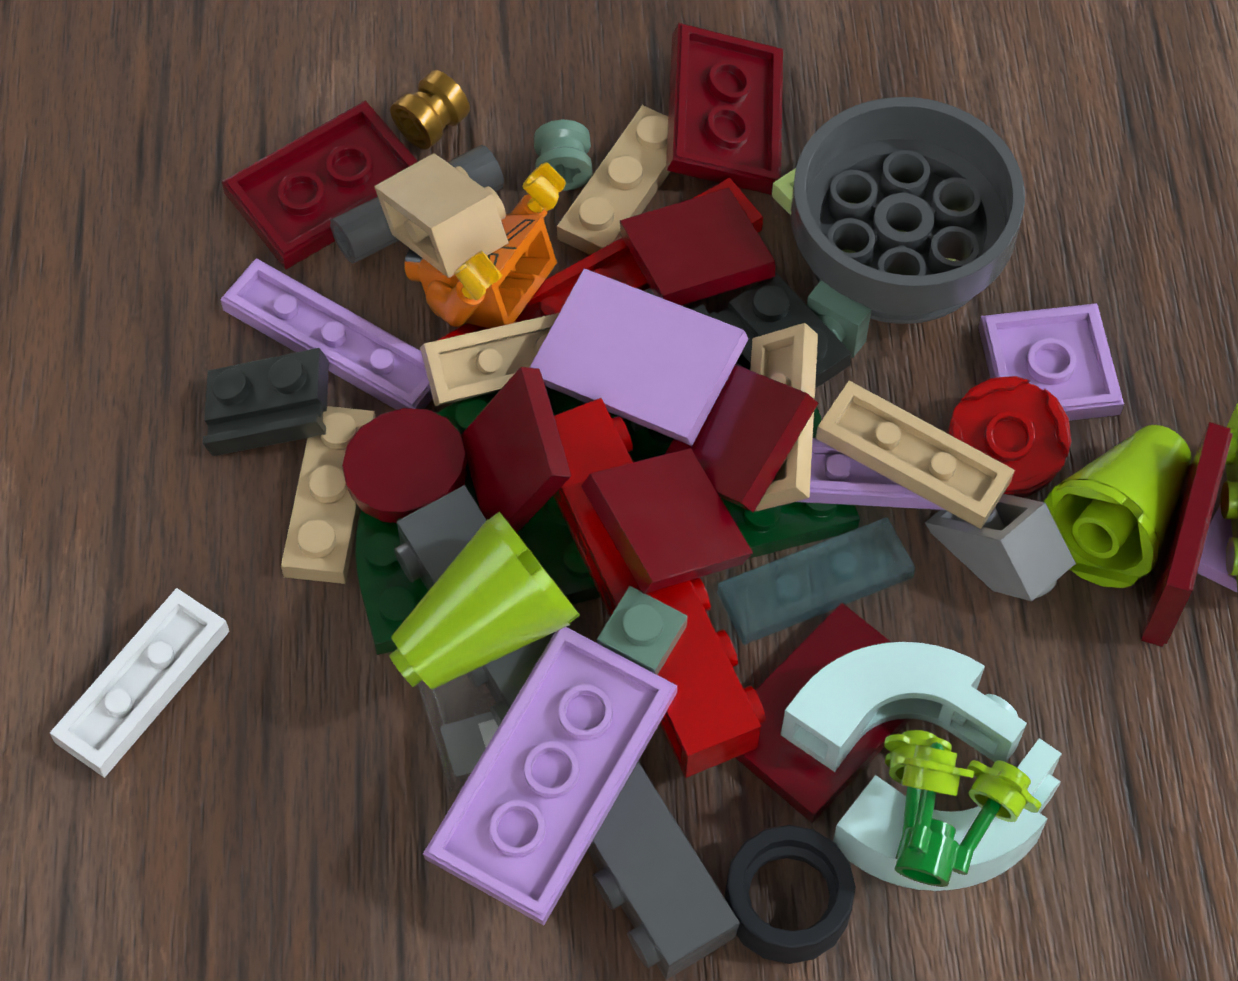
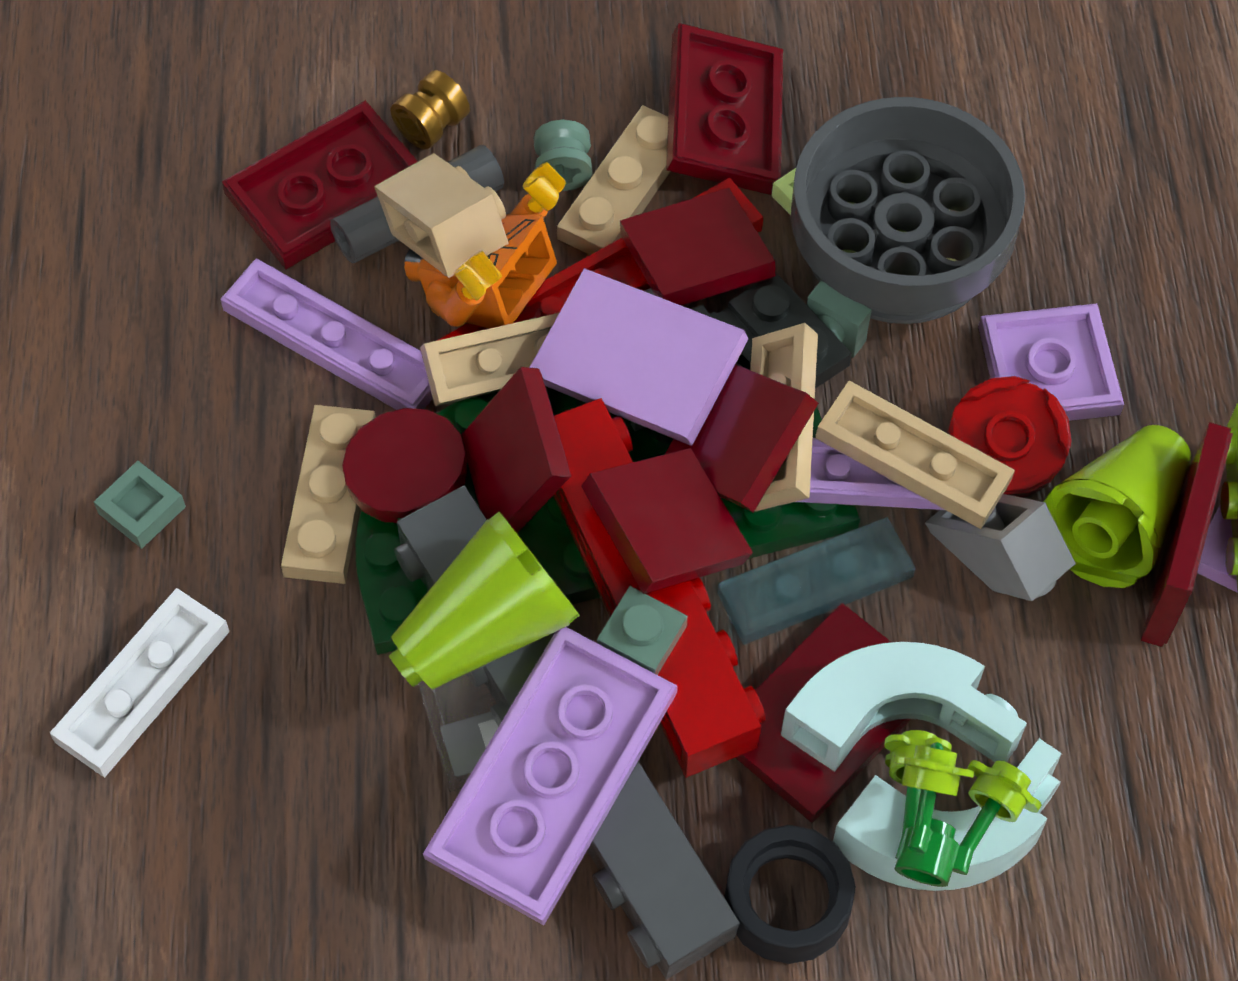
pearl dark grey plate [203,348,329,456] -> none
none -> sand green plate [94,461,186,549]

